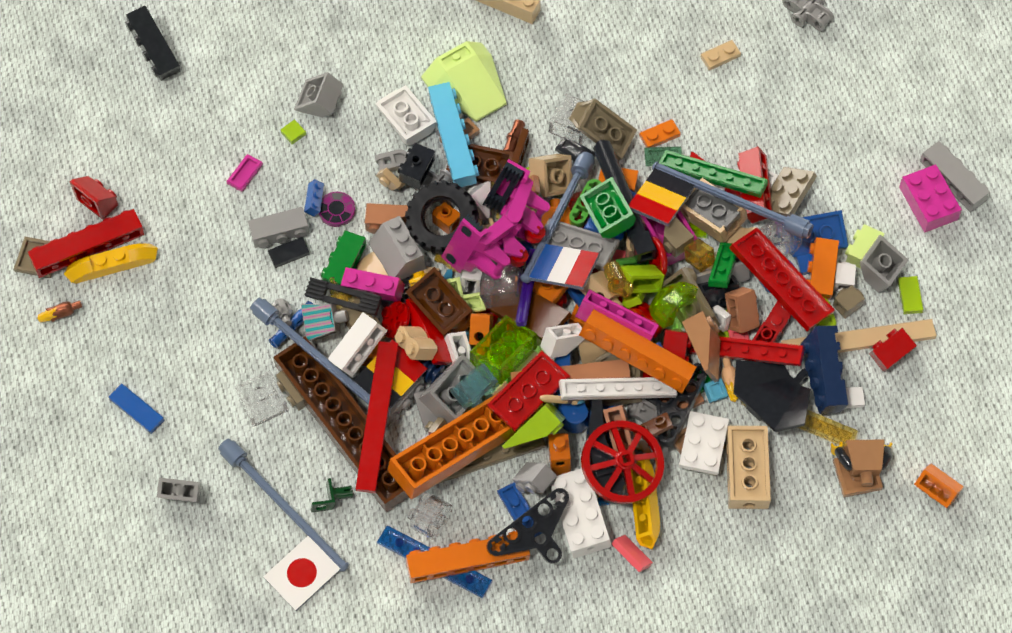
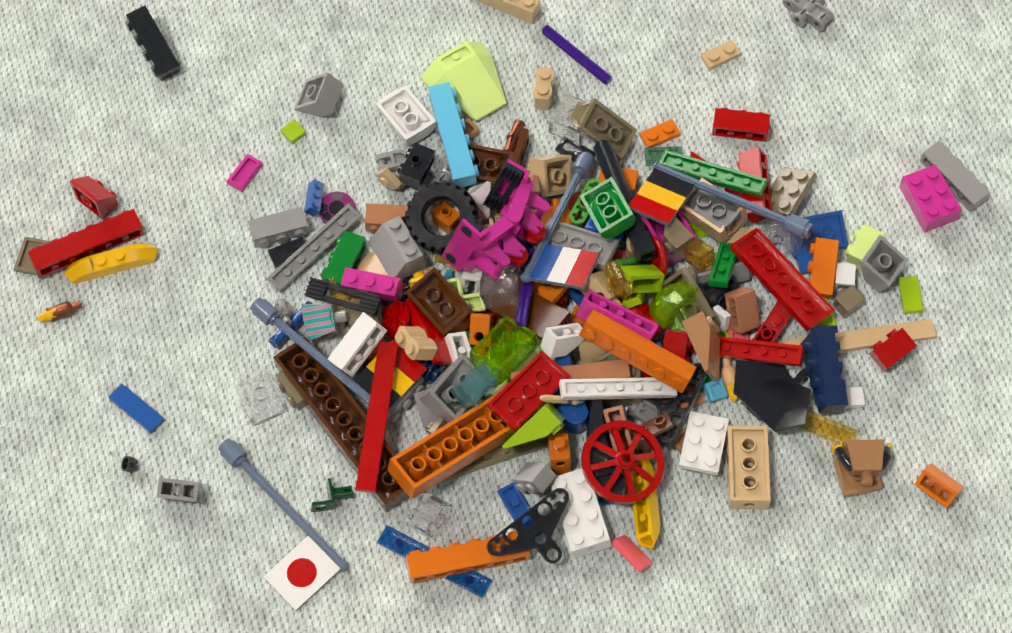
none -> black hinge [121,456,138,472]
none -> light grey tile [267,203,362,292]
none -> tan brick [534,67,554,110]
none -> dark purple axle [542,25,612,84]
none -> red brick [712,107,770,142]

